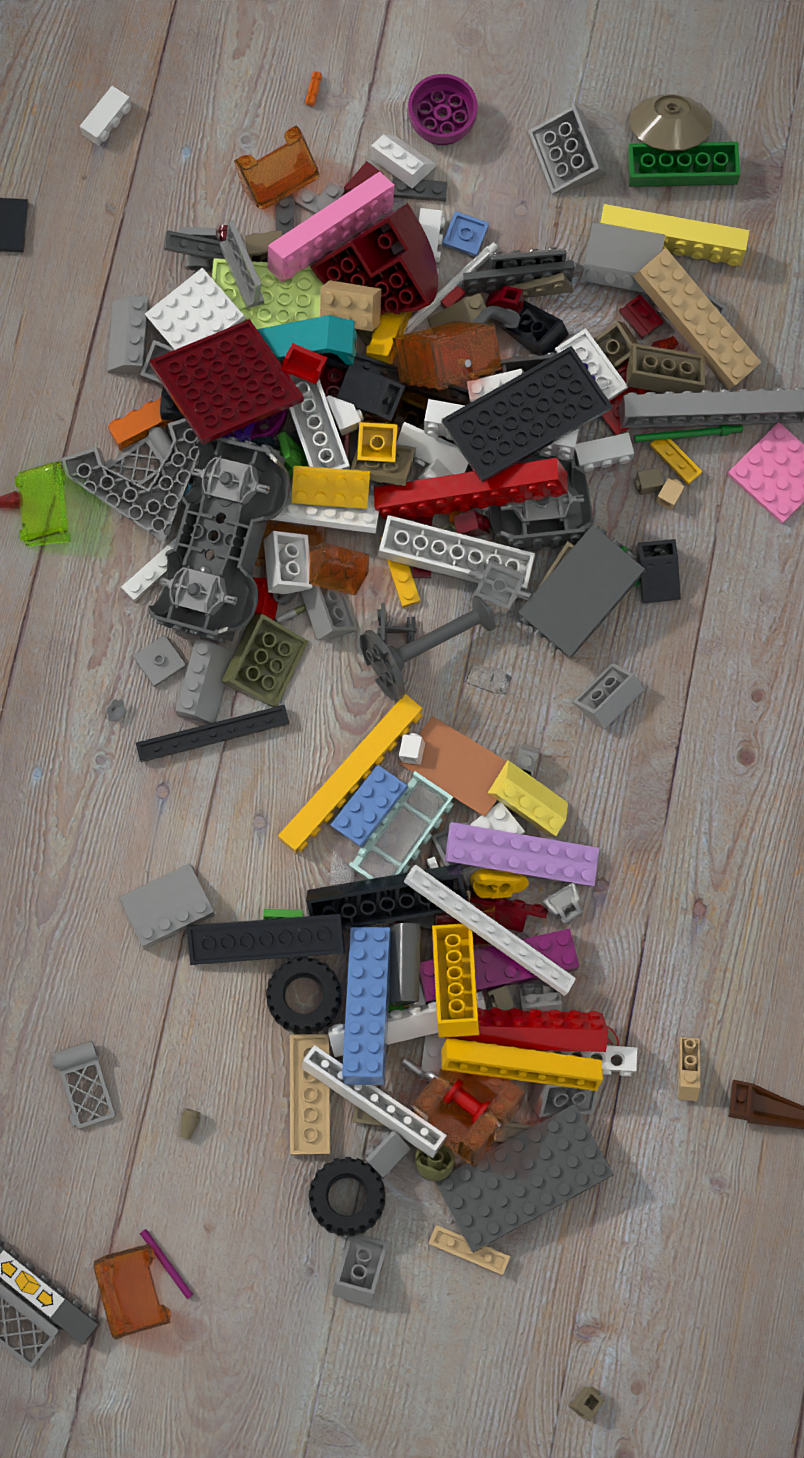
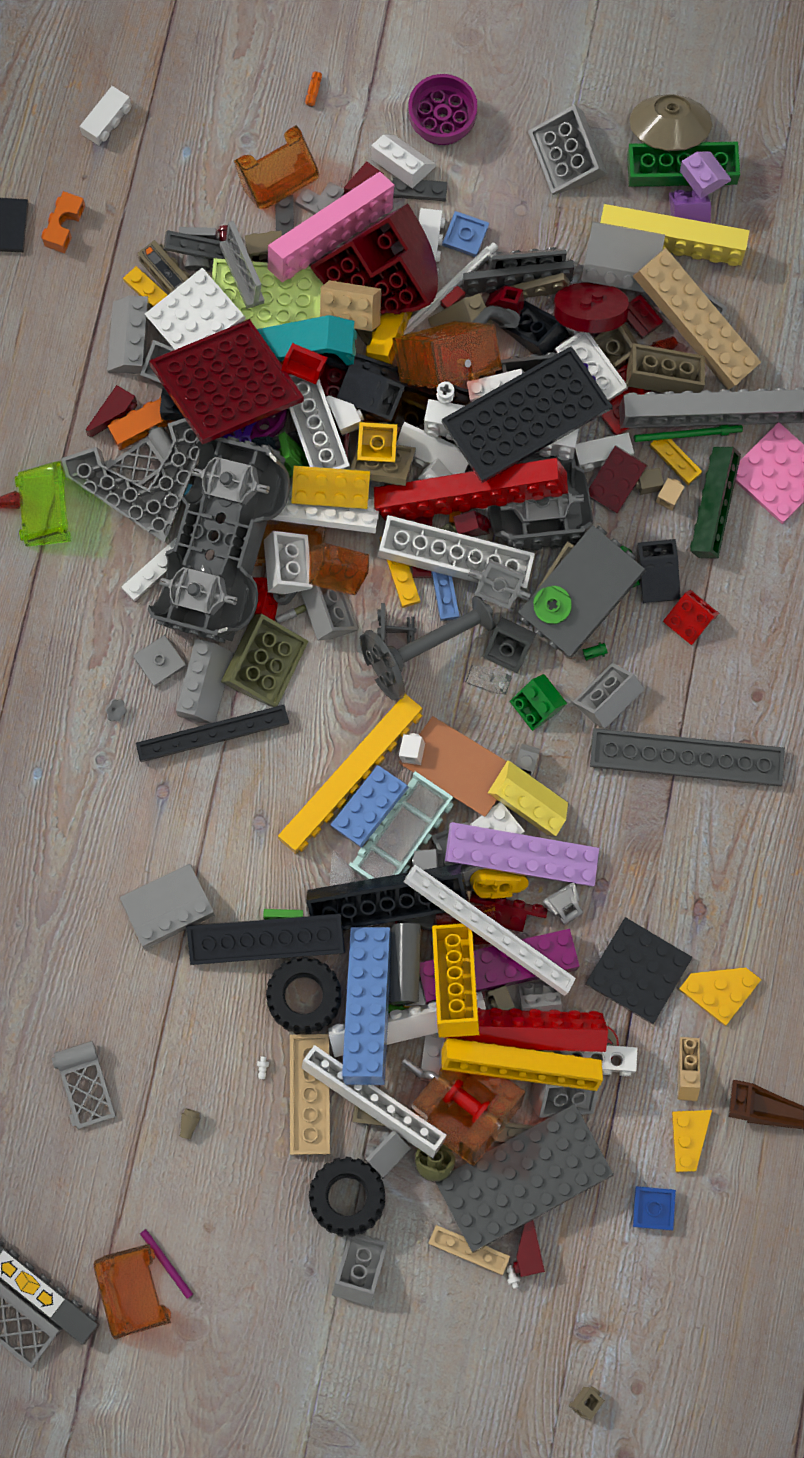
none -> orange arch [41,191,85,253]
none -> dark red slope [85,385,137,438]
none -> yellow plate [123,266,167,307]
none -> brick [138,240,190,294]
none -> white piece [257,1056,269,1079]
none -> light grey brick [412,849,444,870]
none -> medium blue plate [431,571,459,621]
none -> white pin [437,381,454,404]
none -> dark grey slope [483,617,537,673]
none -> white piece [506,1265,520,1289]
none -> green slope [509,674,567,731]
none -> dark red slope [513,1220,545,1278]
none -> bright green plate [533,586,572,624]
none -> dark red brick [554,282,629,333]
none -> green pin [582,642,608,661]
none -> black plate [586,917,693,1025]
none -> dark red plate [589,445,648,513]
none -> dark grey plate [590,728,785,786]
none -> blue plate [633,1186,676,1231]
none -> red bracket [663,590,720,645]
none -> medium lavender slope [669,189,711,223]
none -> yellow wing [672,1110,712,1172]
none -> yellow plate [678,967,761,1026]
none -> lavender slope [680,152,731,198]
none -> dark green brick [690,447,741,559]

